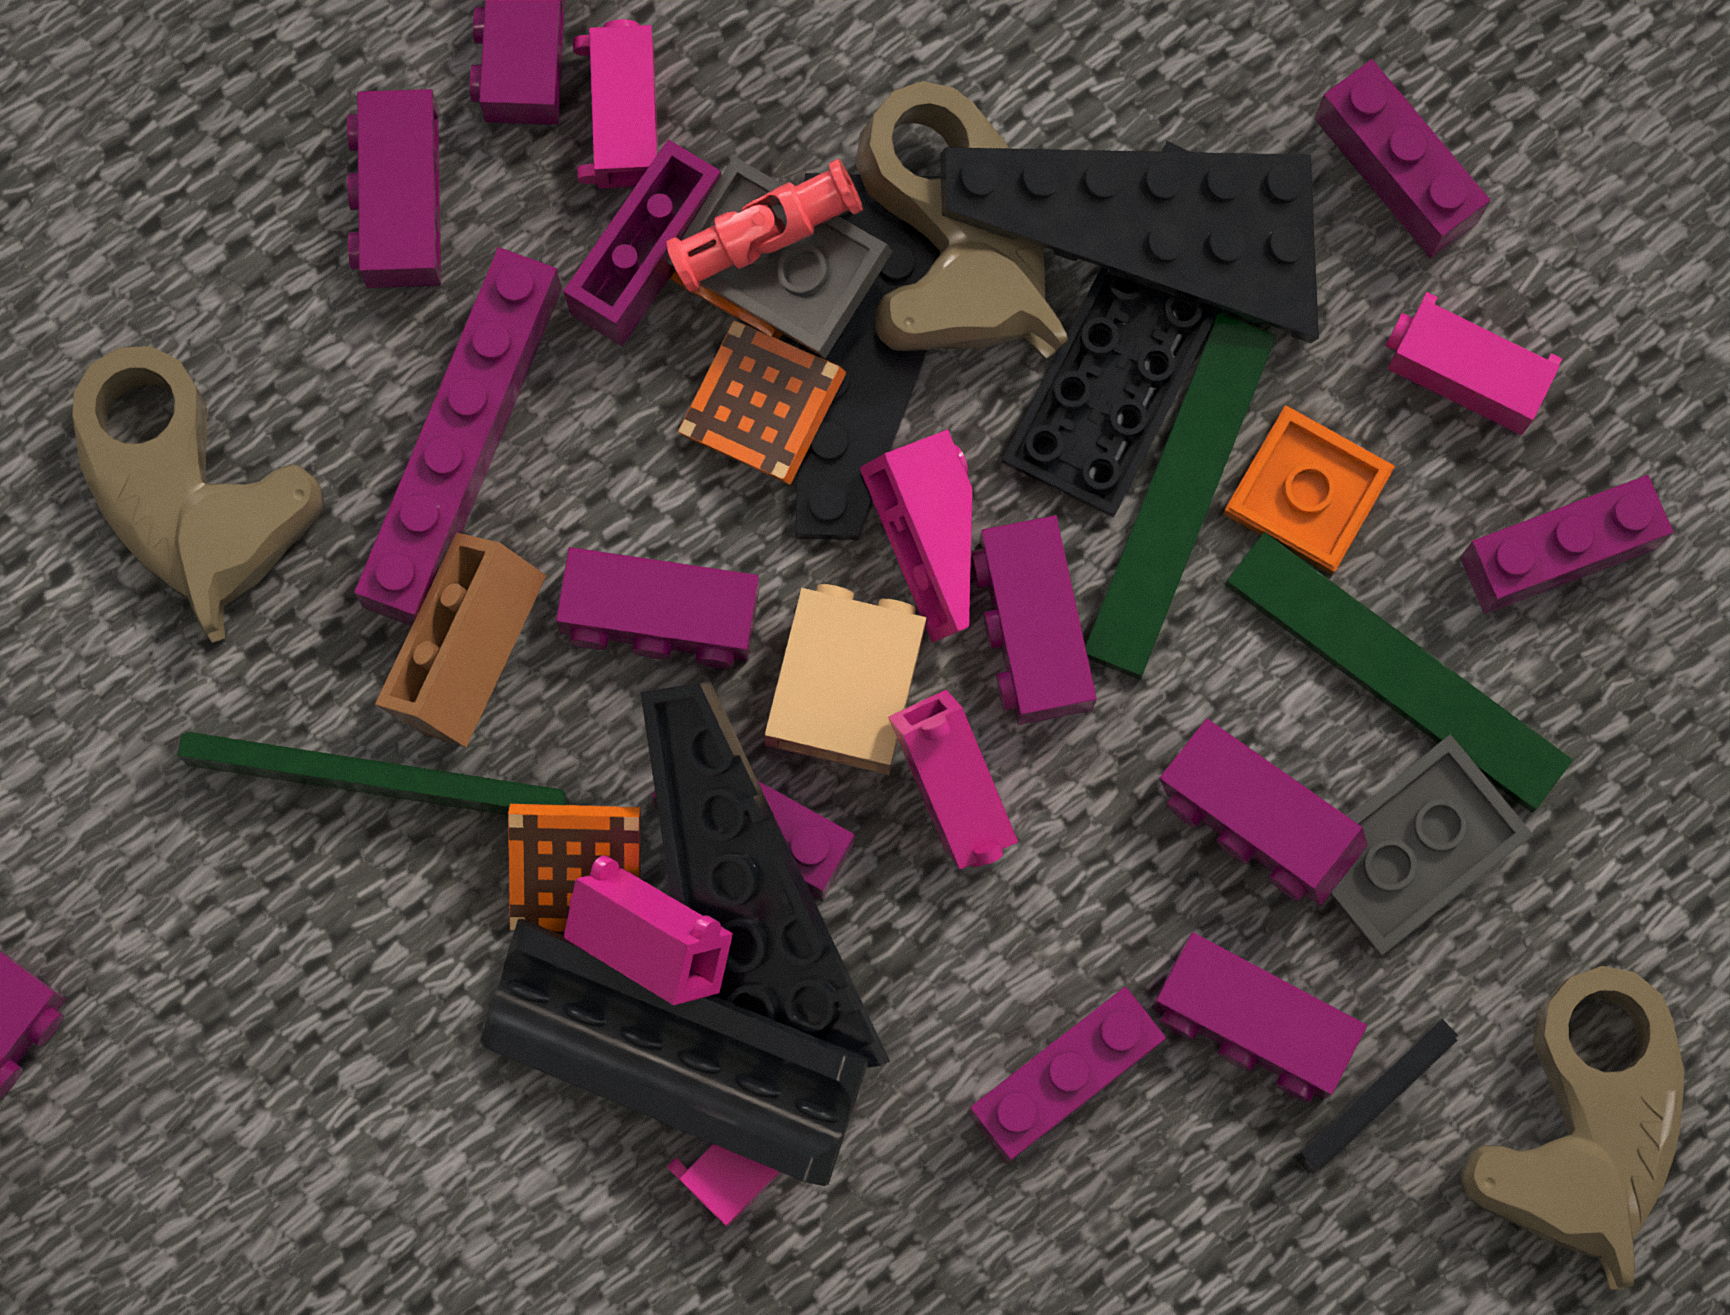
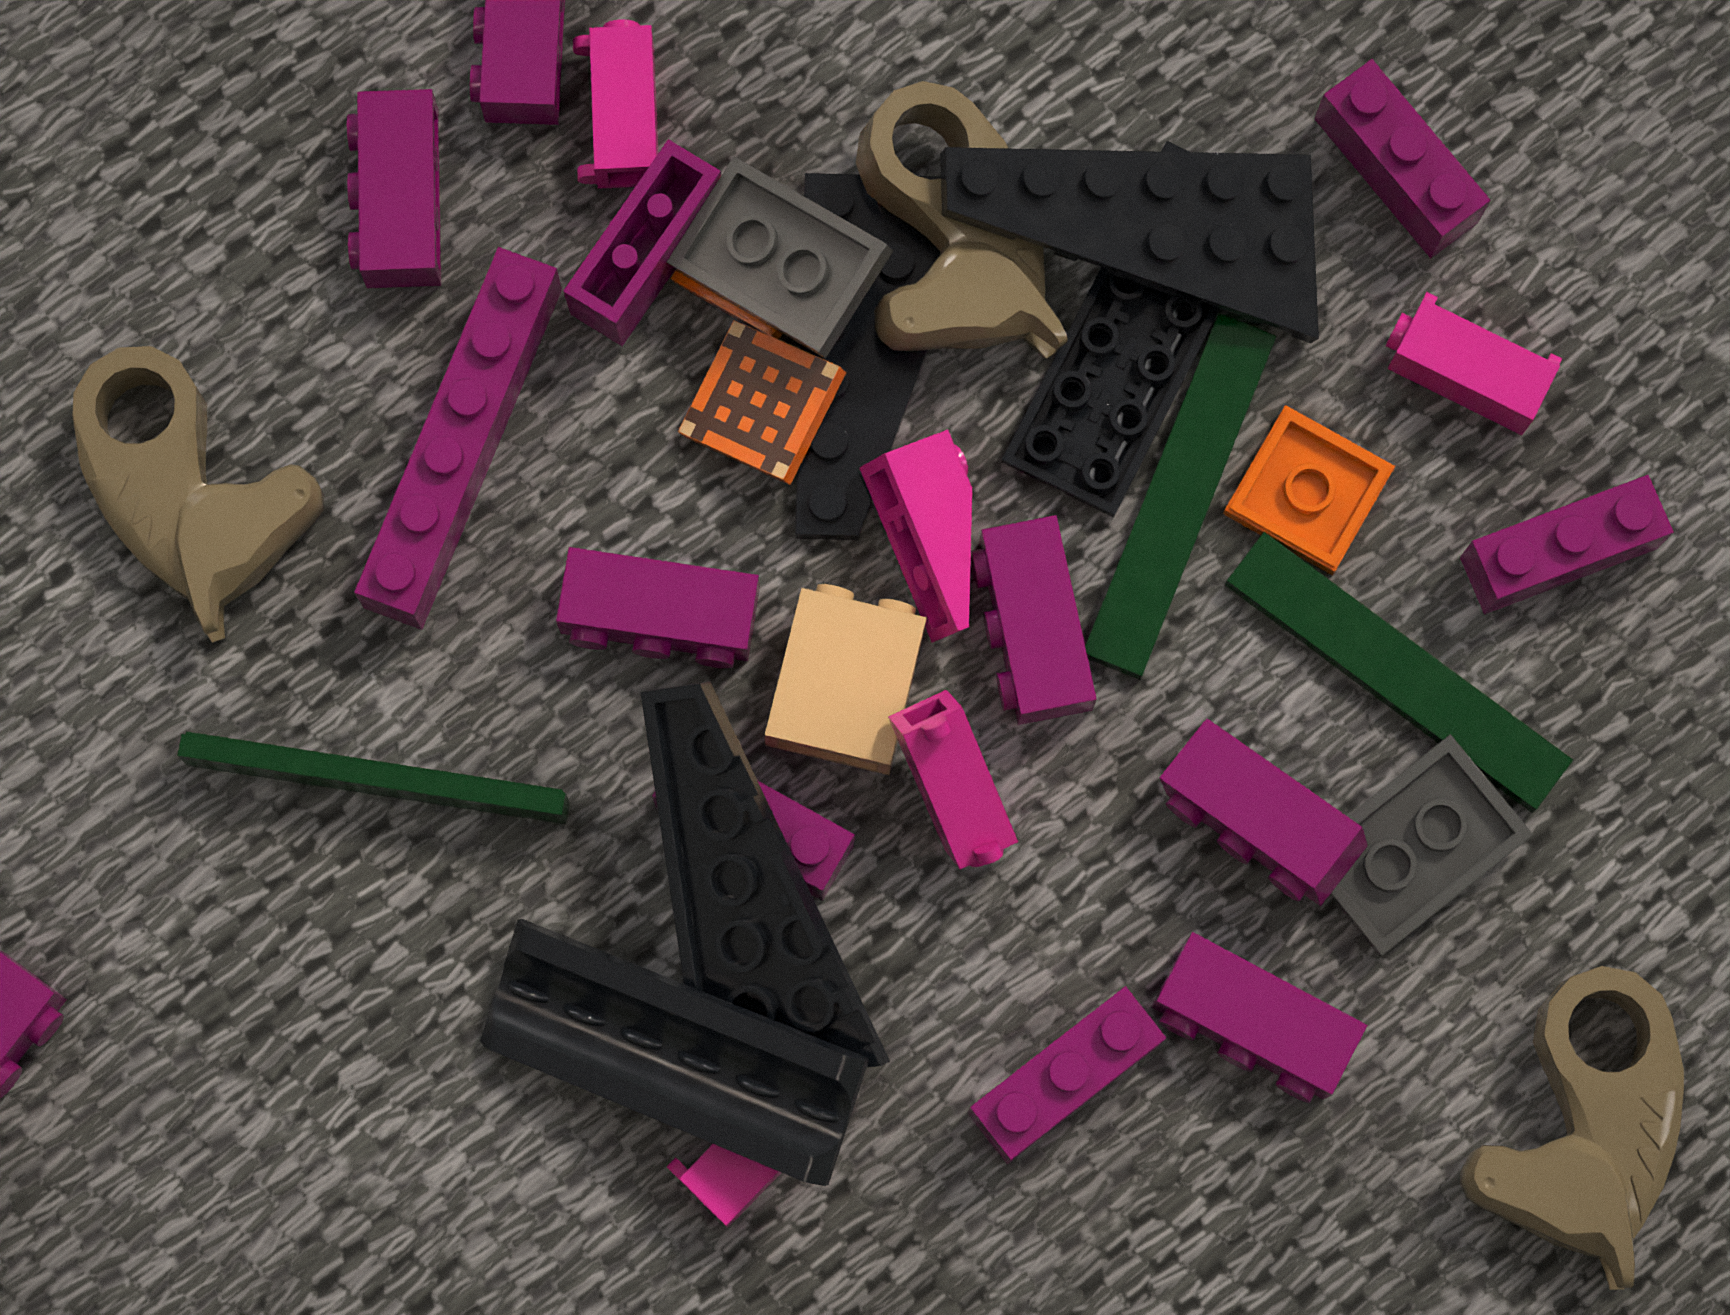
medium nougat brick [375,532,547,748] -> none
tile [508,804,641,932] -> none
dark pink brick [563,855,733,1005] -> none
coral piece [666,159,863,293] -> none
black tile [1293,1019,1458,1173] -> none

